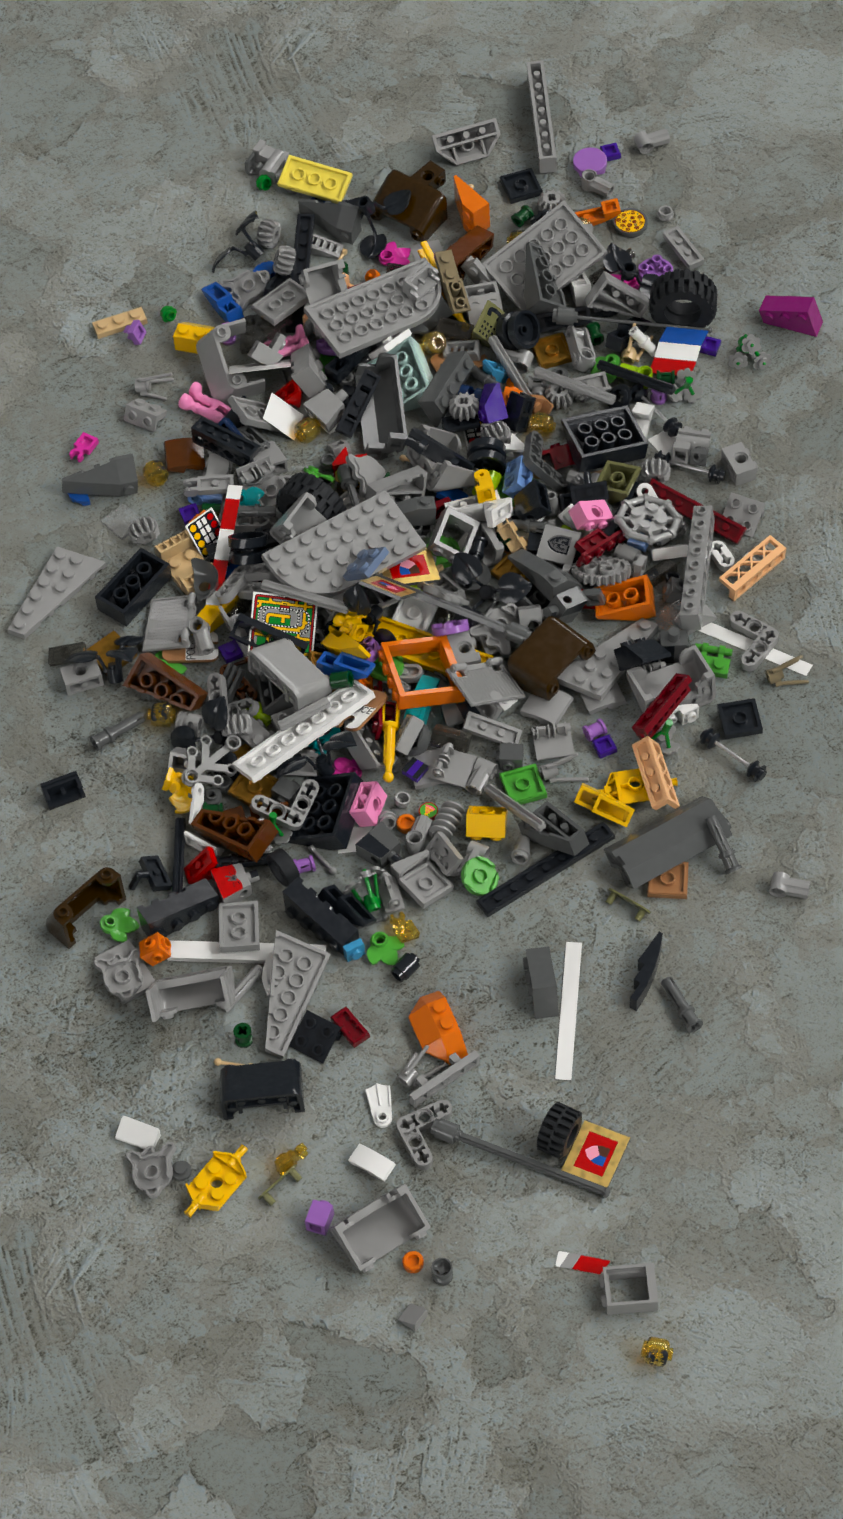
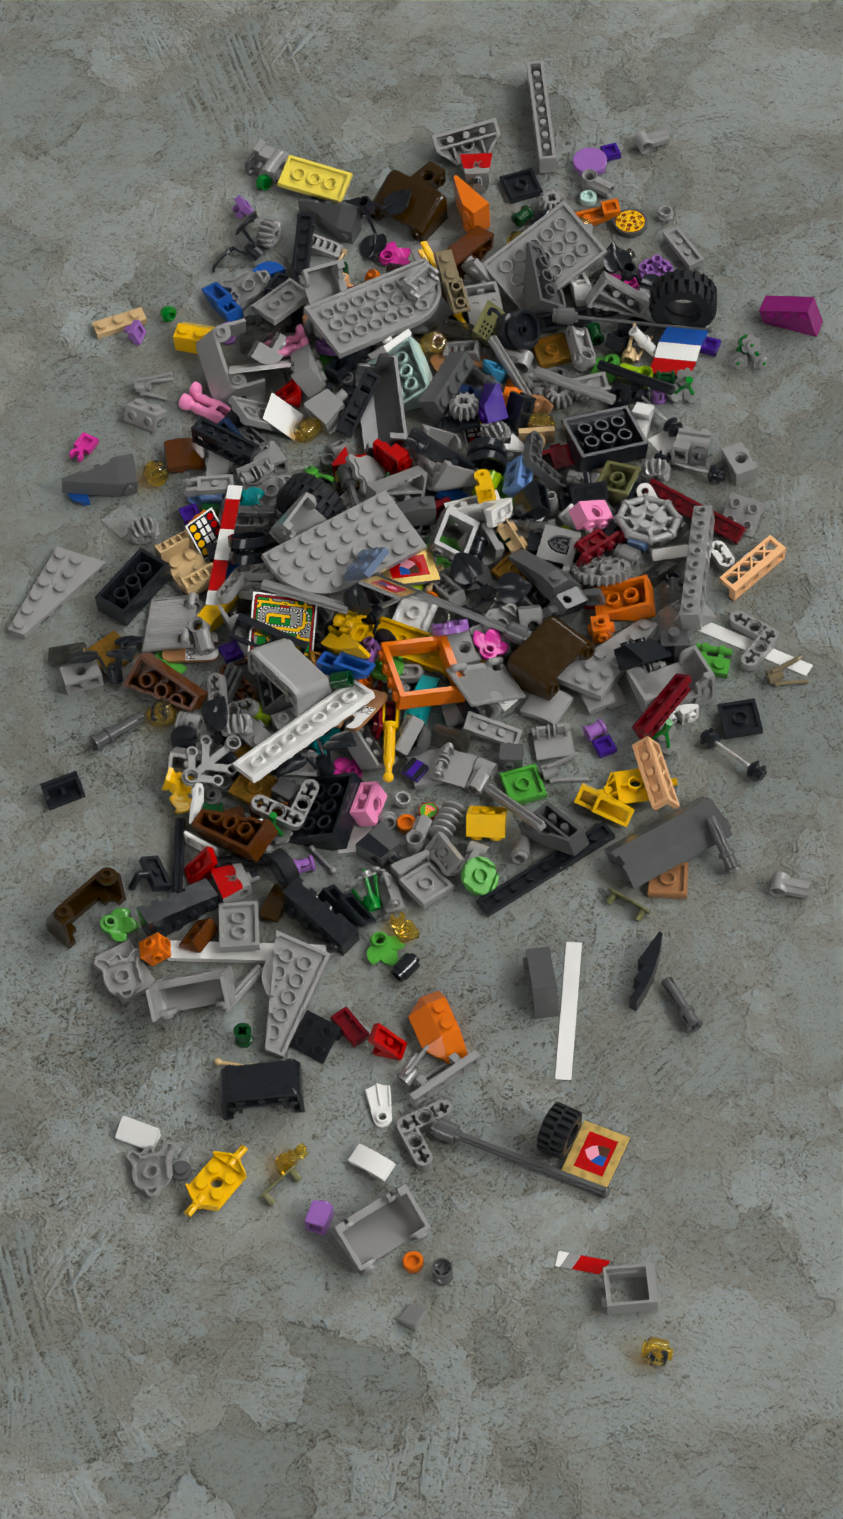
dark grey piece [191,558,218,602] -> none
light grey gear [273,245,296,275] -> none
light grey axle [277,697,331,731] -> none
dark azure plate [343,938,365,962] -> none
light grey tile [417,581,470,606] -> none
light grey plate [631,554,648,578] -> none
none -> reddish brown slope [179,918,218,953]
none -> medium lavender tile [232,195,254,219]
none -> dark brown slope [259,884,286,923]
none -> red slope [368,1023,407,1061]
none -> red plate [373,438,412,475]
none -> torso [460,153,493,191]
none -> dark pink plate [473,628,509,661]
none -> tan tile [518,426,555,448]
none -> light aqua tile [580,190,597,207]
none -> orange brick [587,614,615,645]

